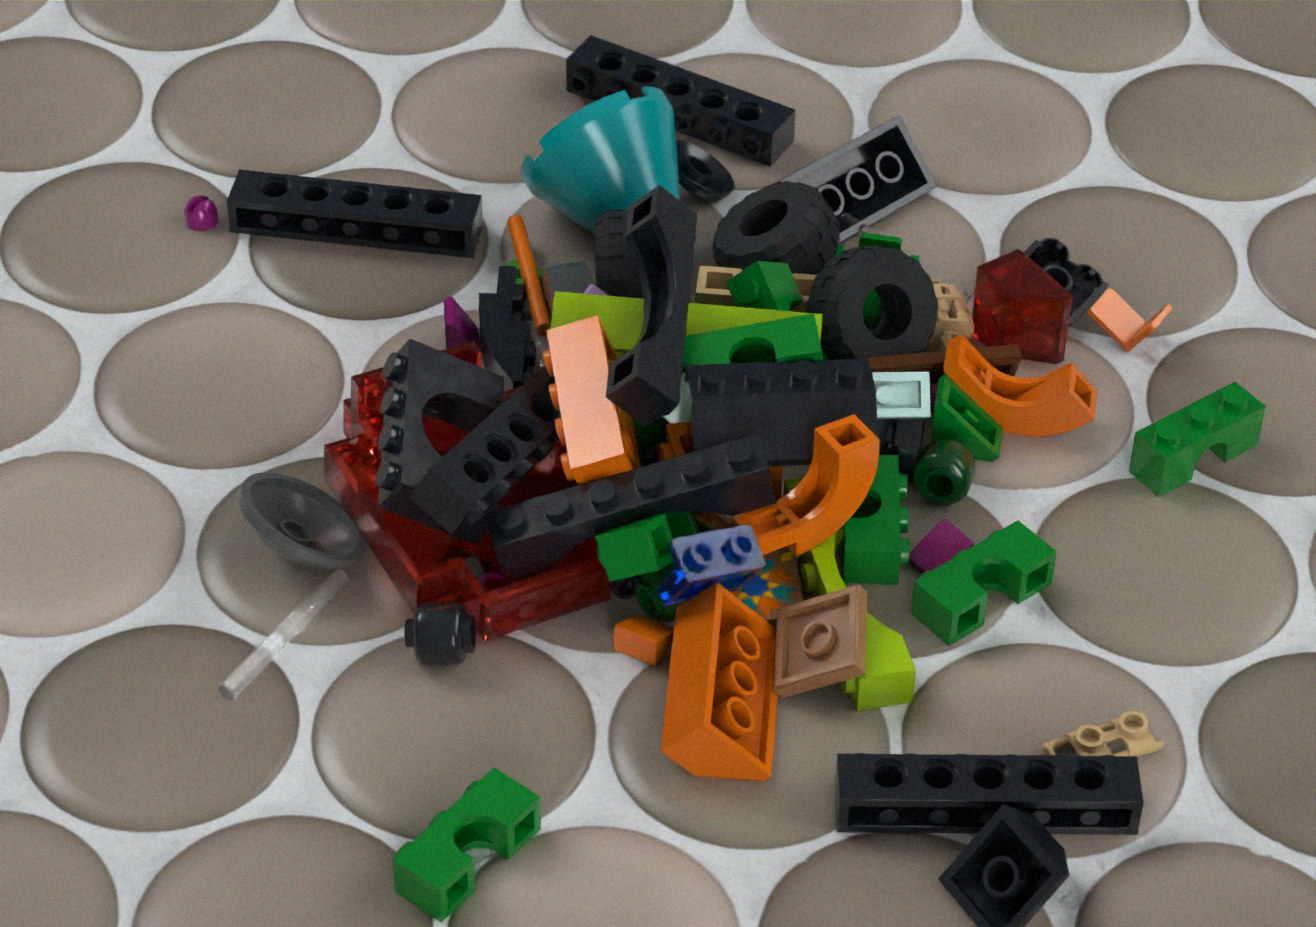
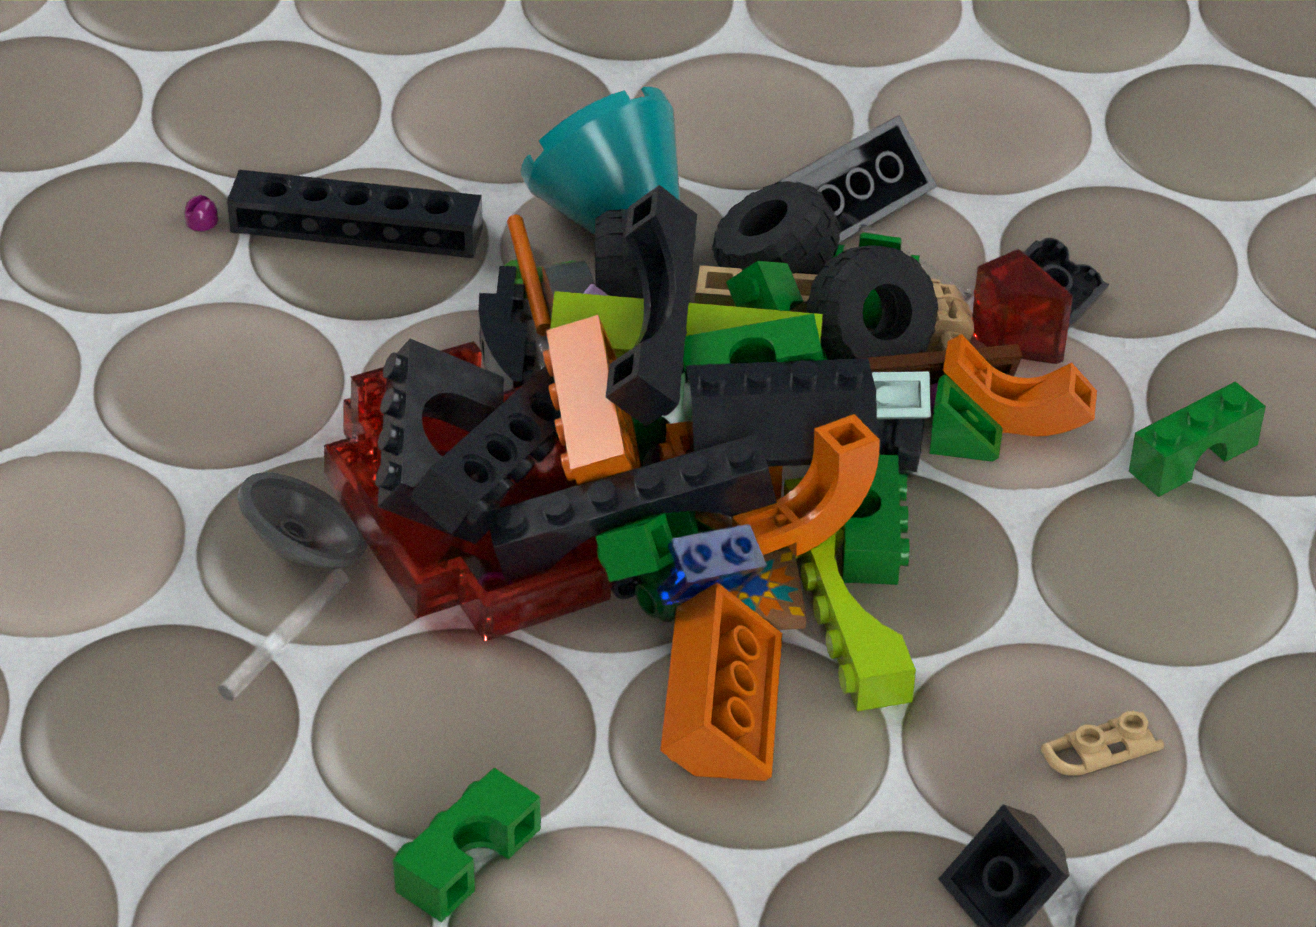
black head [404,602,476,665] -> none
magenta slope [444,297,480,357] -> none
black brick [566,35,796,166] -> none
orange slope [613,615,674,666] -> none
black dish [676,140,734,197] -> none
medium nougat tile [774,584,867,698] -> none
black brick [834,753,1144,835] -> none
magenta slope [909,519,974,574] -> none
green arch [911,520,1057,646] -> none
dark green head [913,439,976,506] -> none
orange bracket [1088,288,1173,353] -> none

